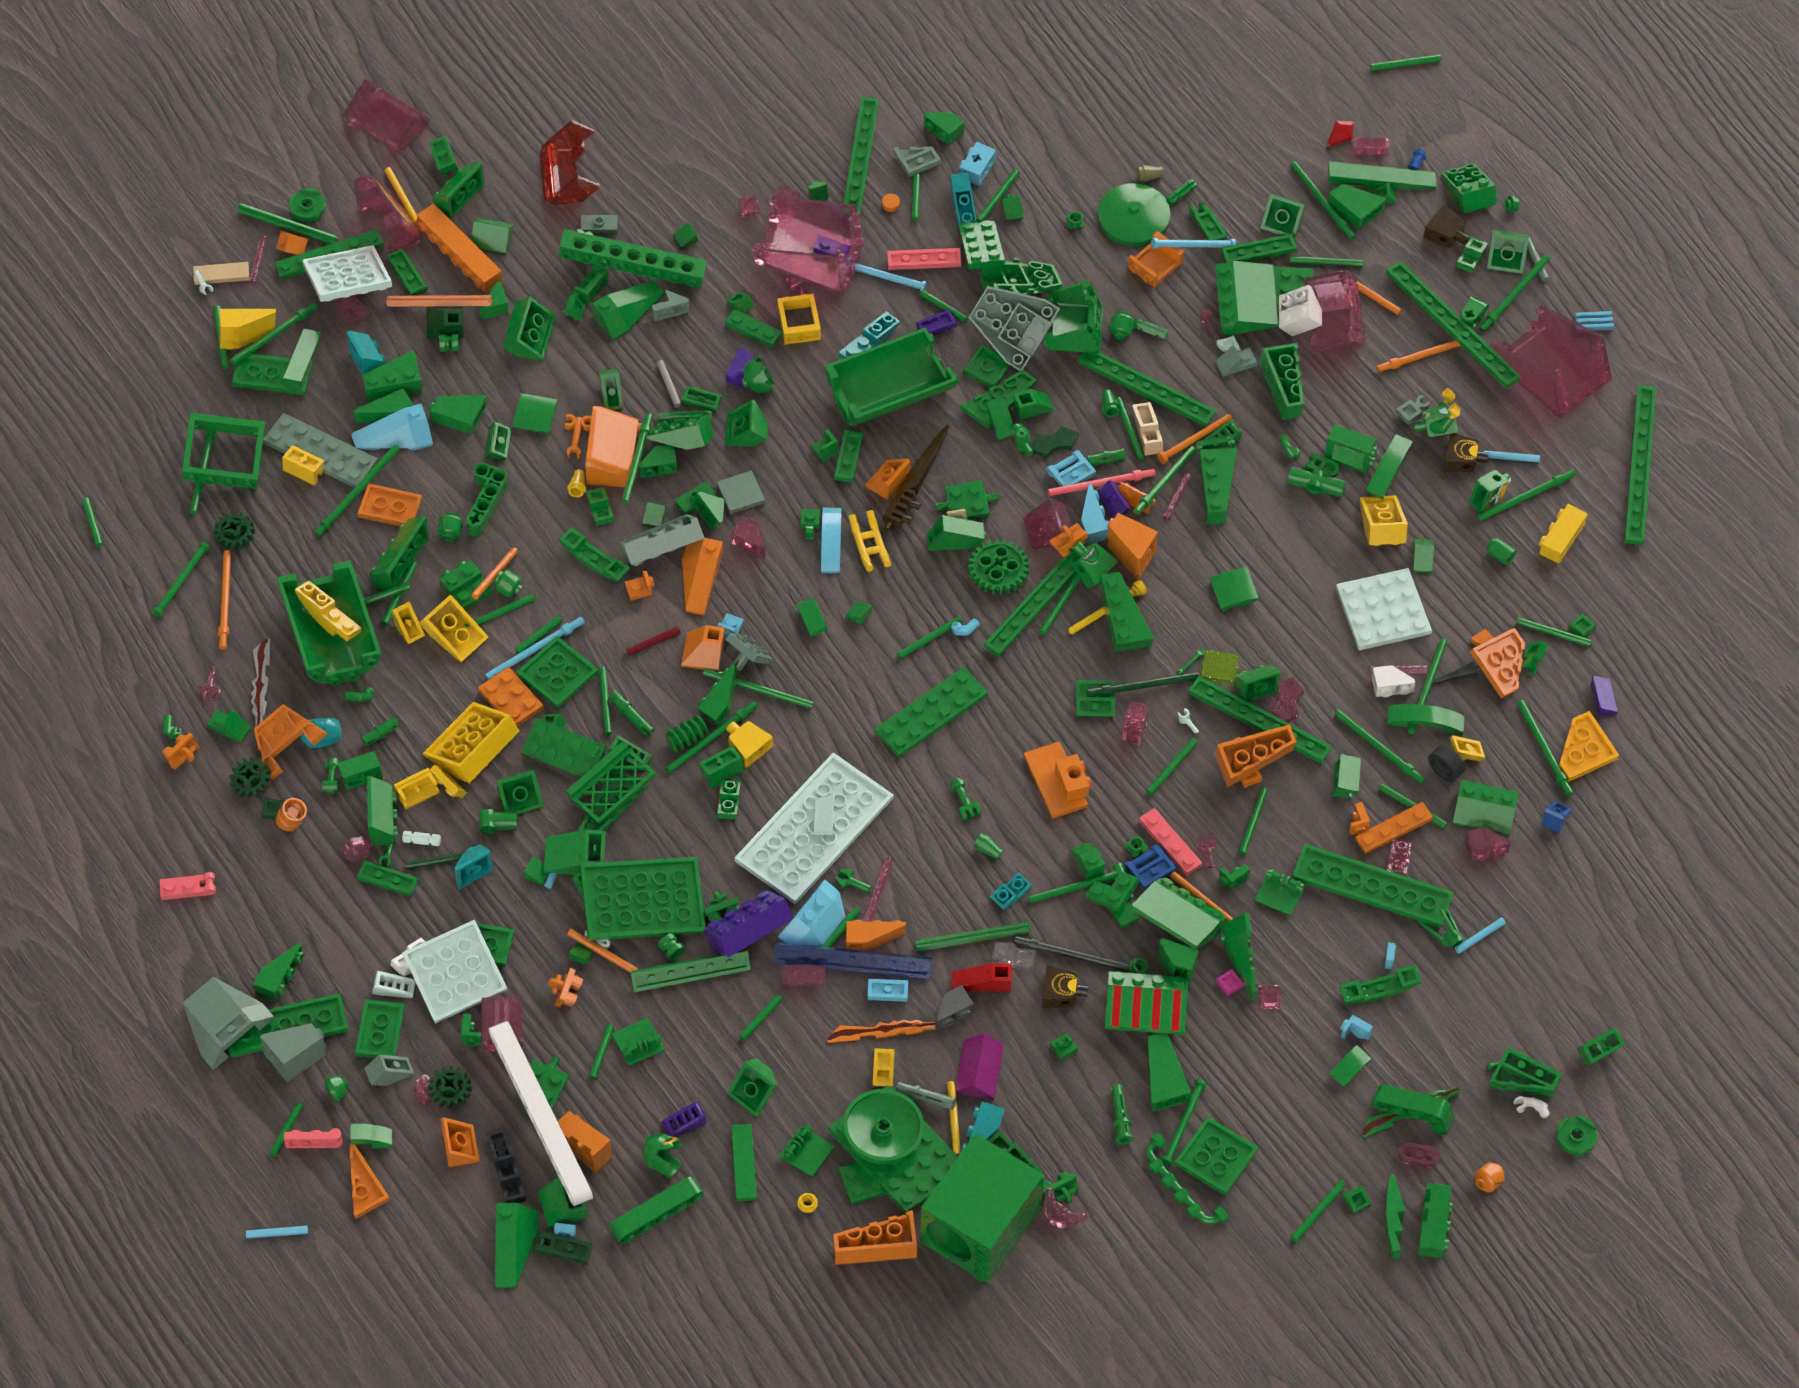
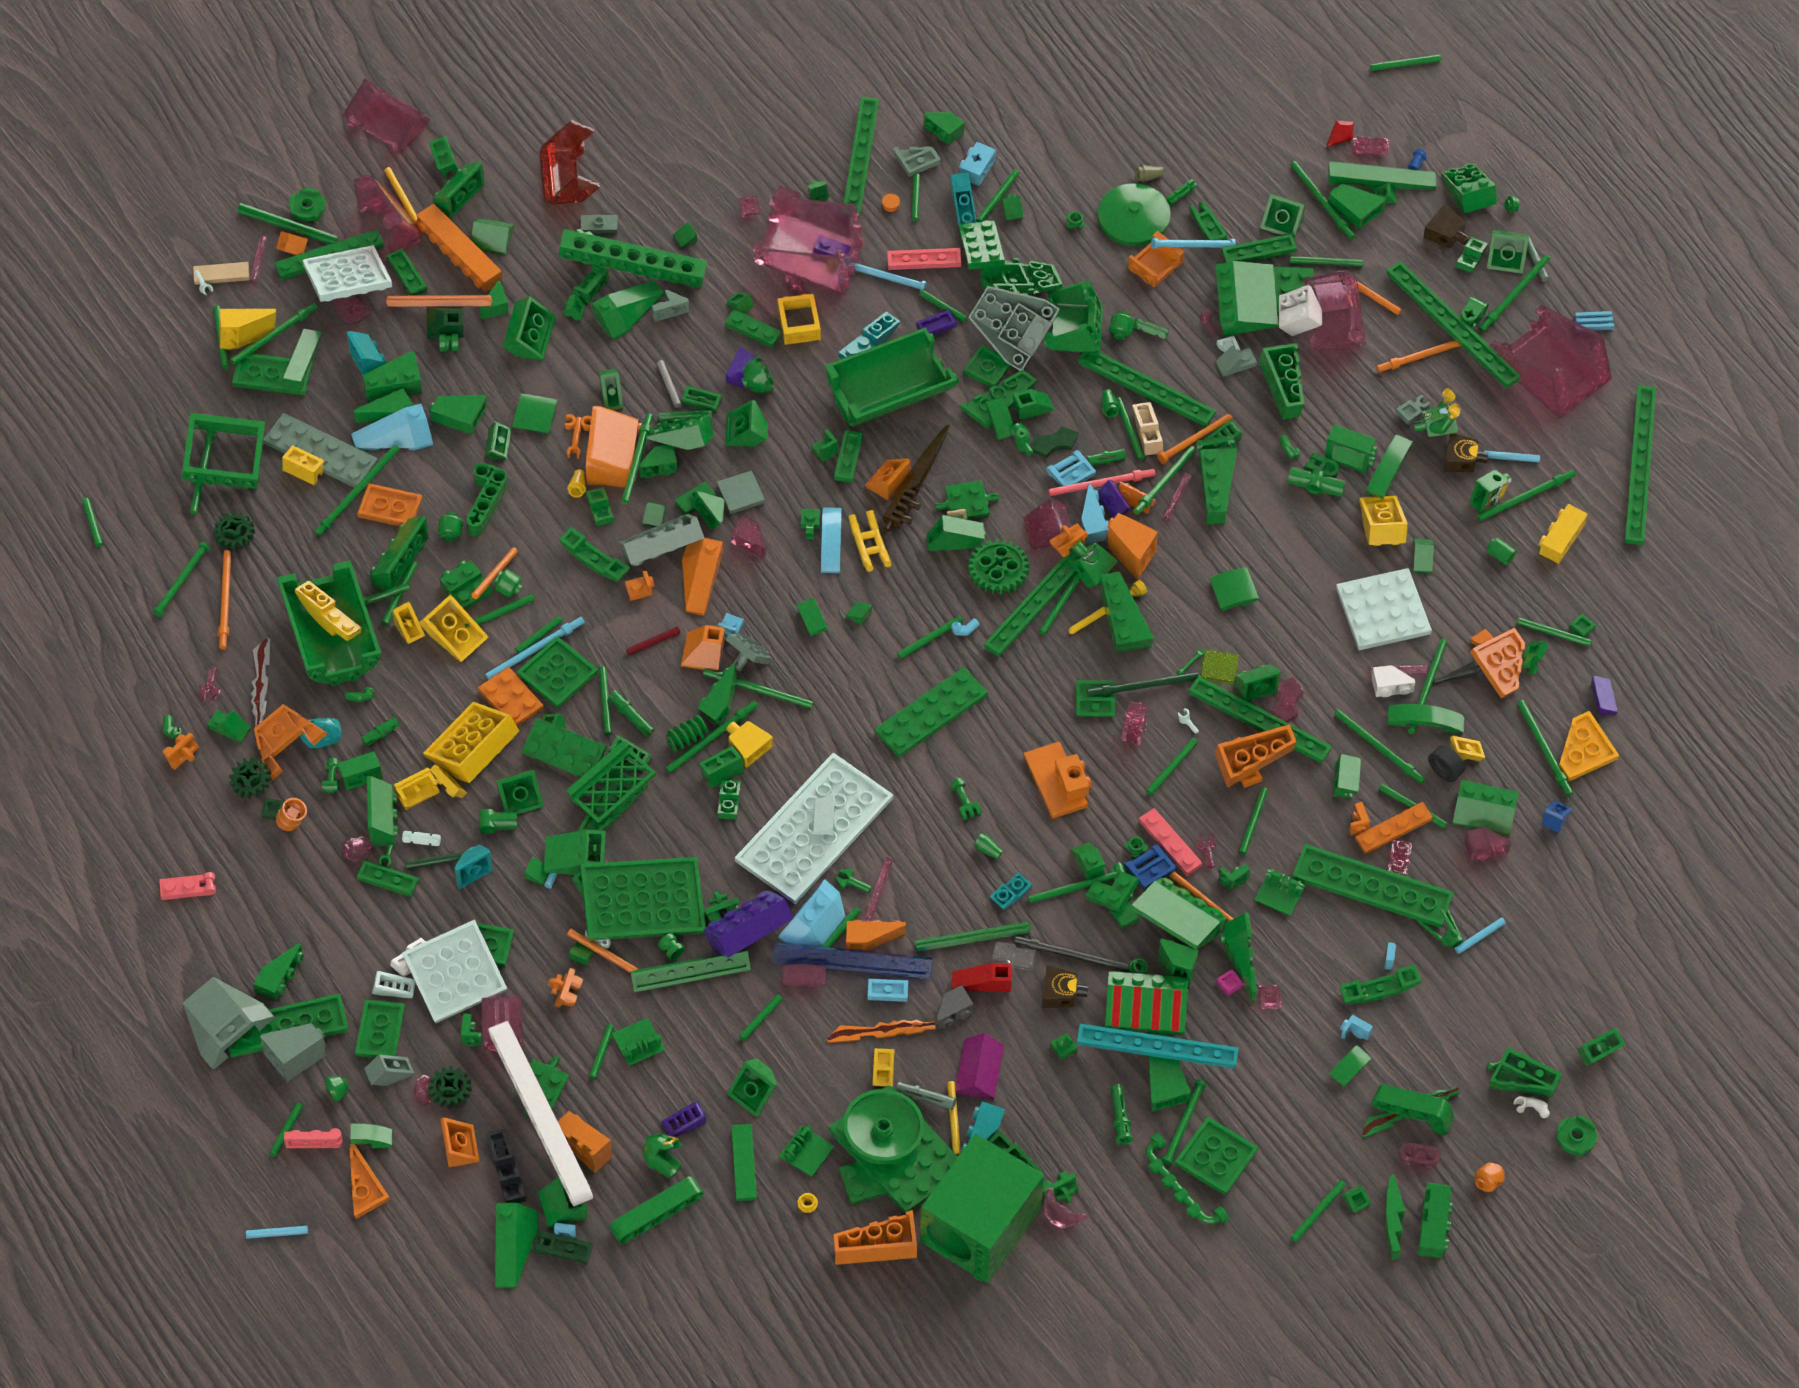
none -> teal plate [1077,1024,1239,1069]

